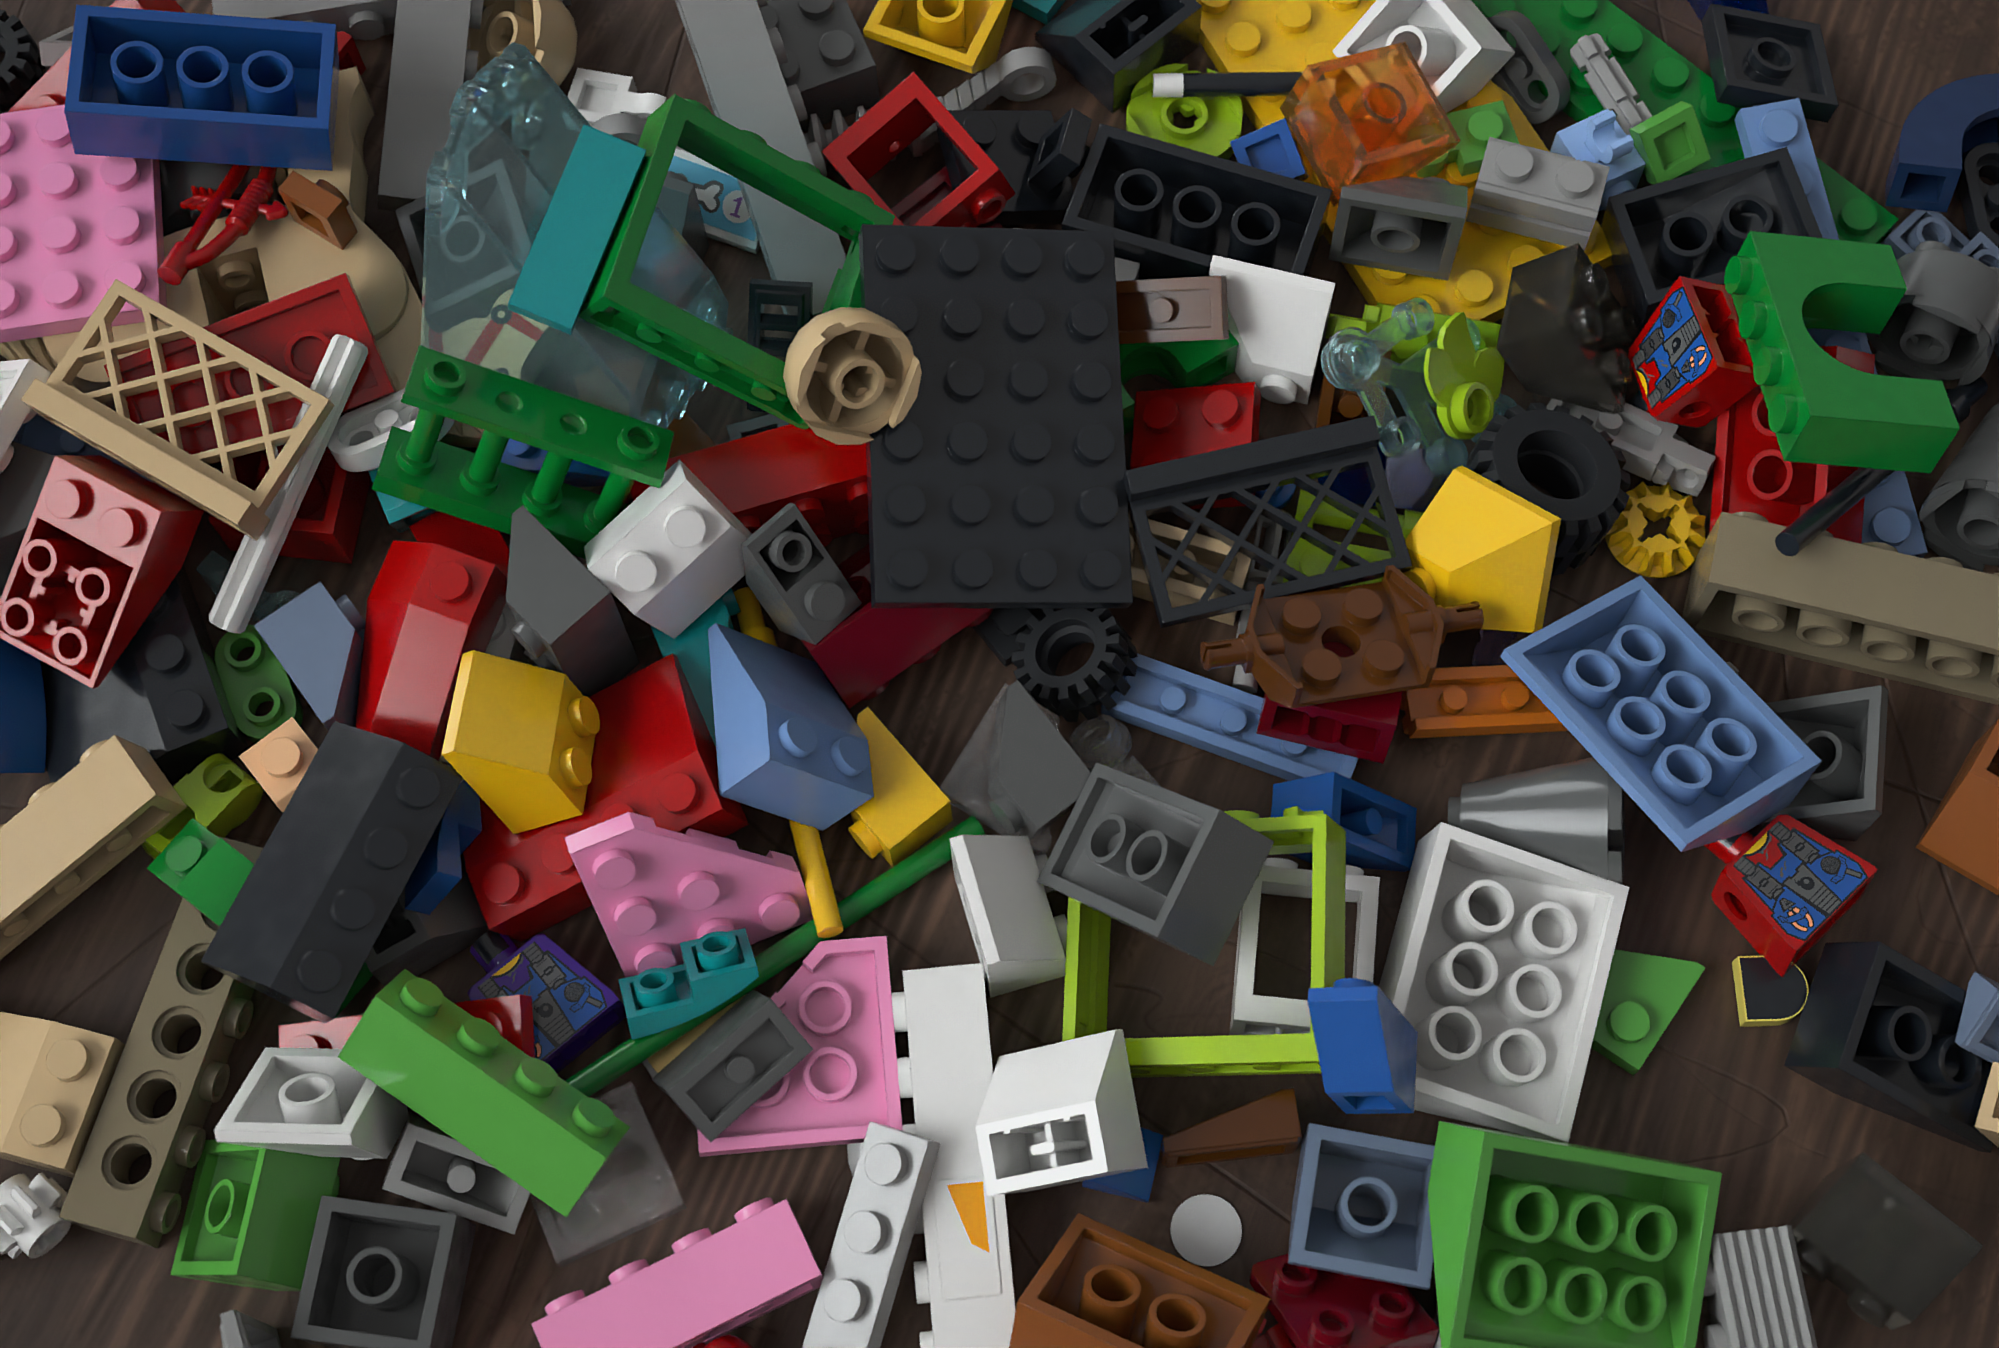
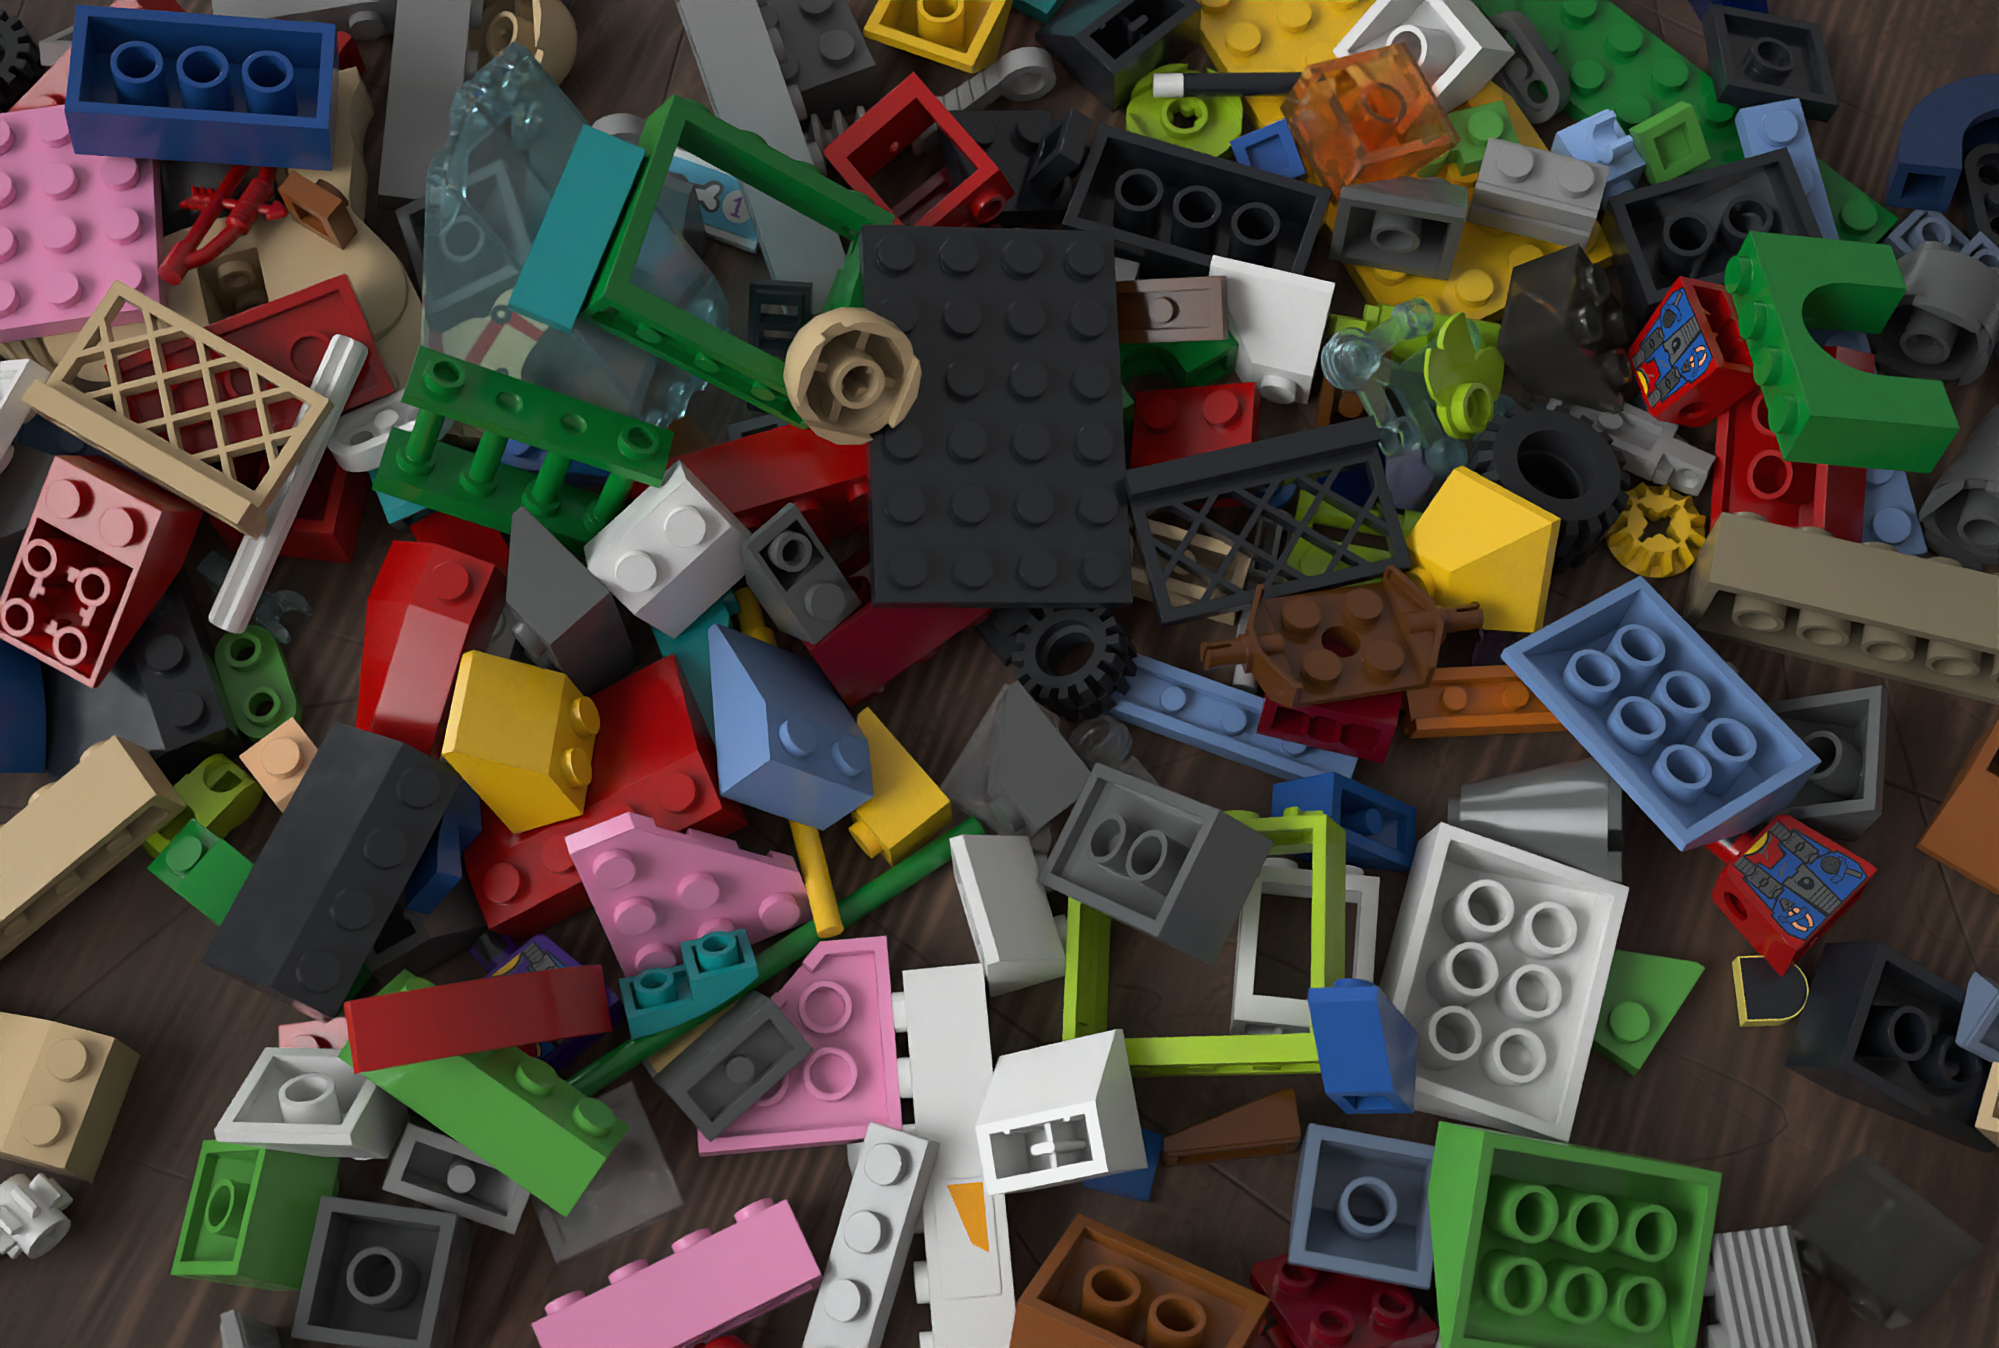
dark tan brick [59,836,263,1249] -> none
sand blue slope [254,581,365,731] -> none
white plate [560,68,667,132] -> none
white sticker [1170,1194,1242,1266] -> none
light grey axle [1570,33,1653,136] -> none
black bar [1775,376,1988,556] -> none
none -> red slope [343,964,612,1074]

